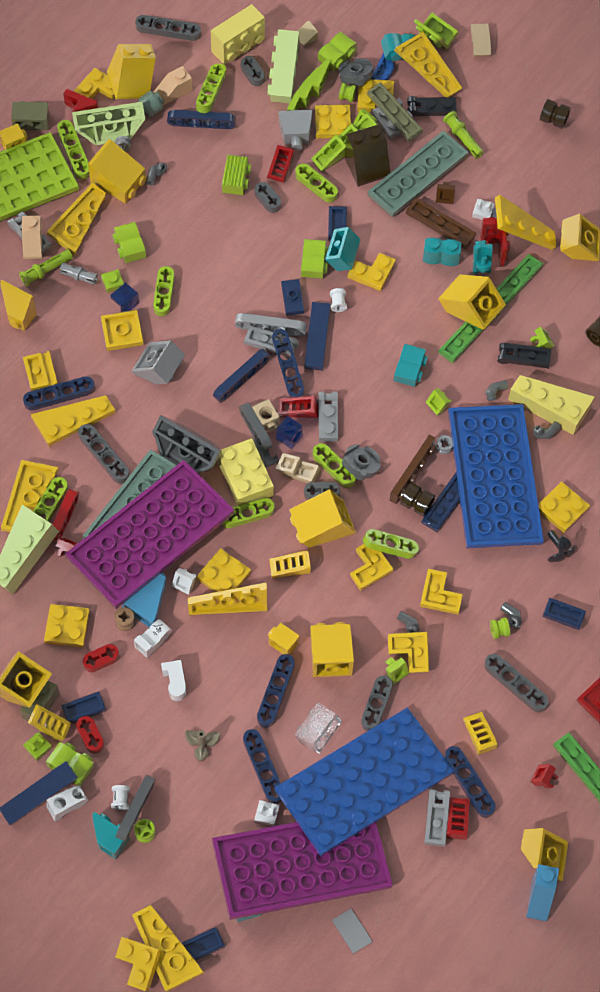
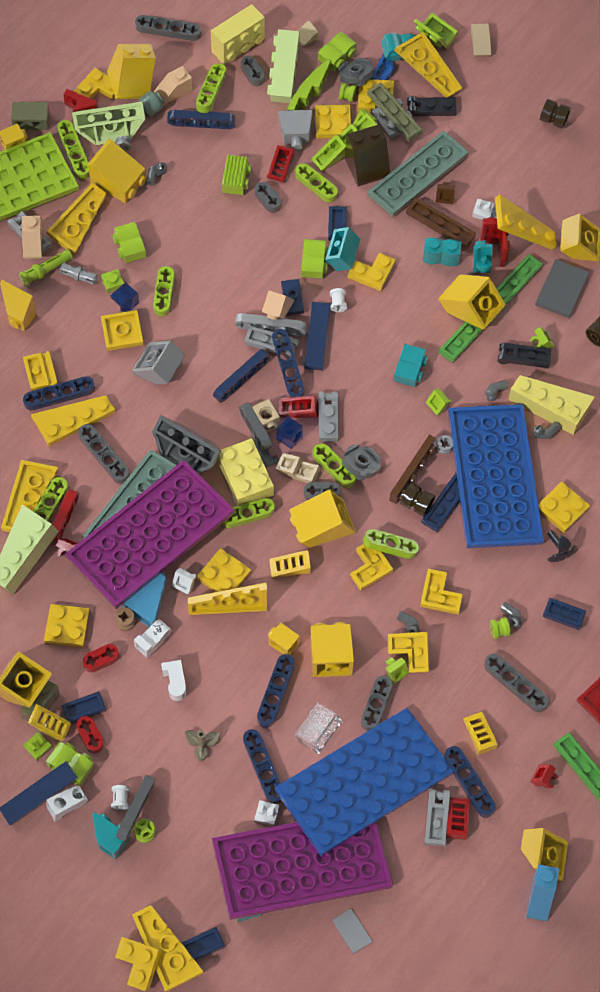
lime pin [443,111,484,159] -> none
none -> light nougat slope [262,291,294,321]
none -> dark grey tile [535,259,589,318]

